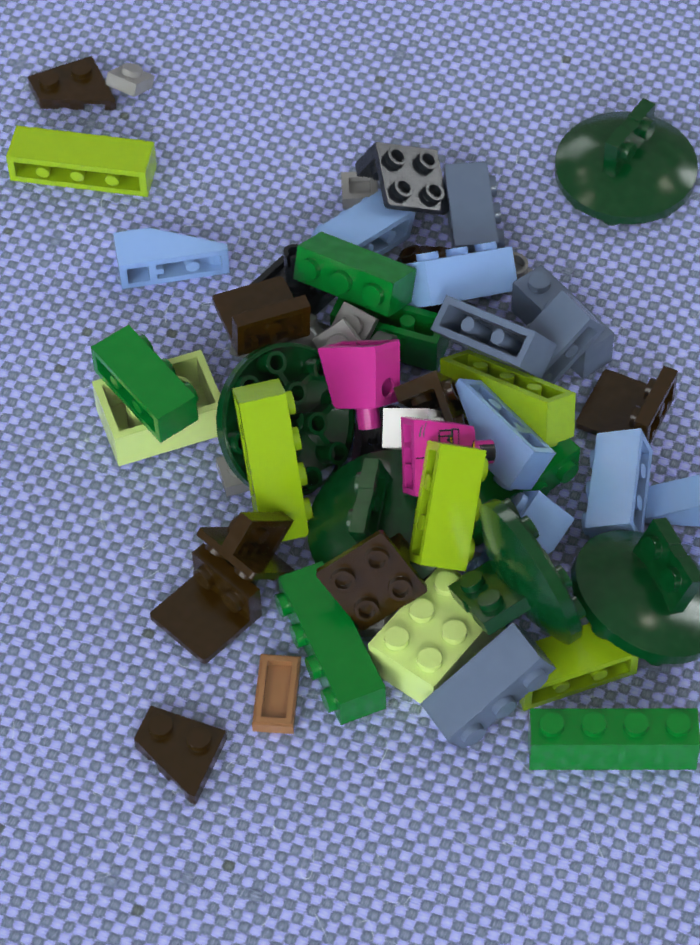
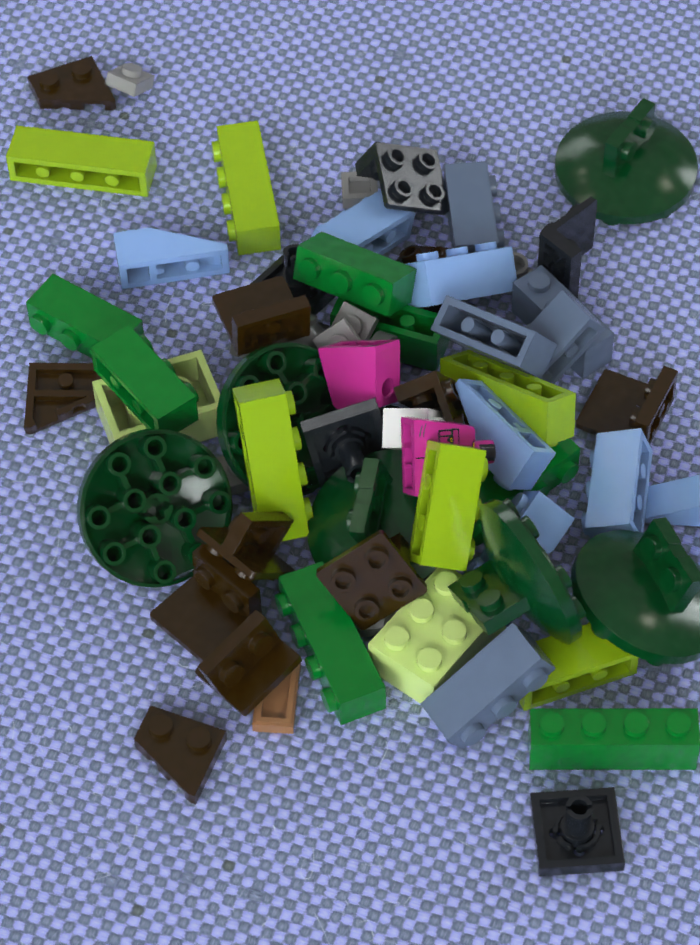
none -> dark brown wing [24,363,101,434]
none -> green brick [26,274,144,359]
none -> dark green bracket [77,429,233,587]
none -> dark brown bracket [195,610,302,716]
none -> lime brick [211,120,281,255]
none -> black plate [300,398,390,485]
none -> black plate [530,787,625,877]
none -> black bracket [537,196,597,299]

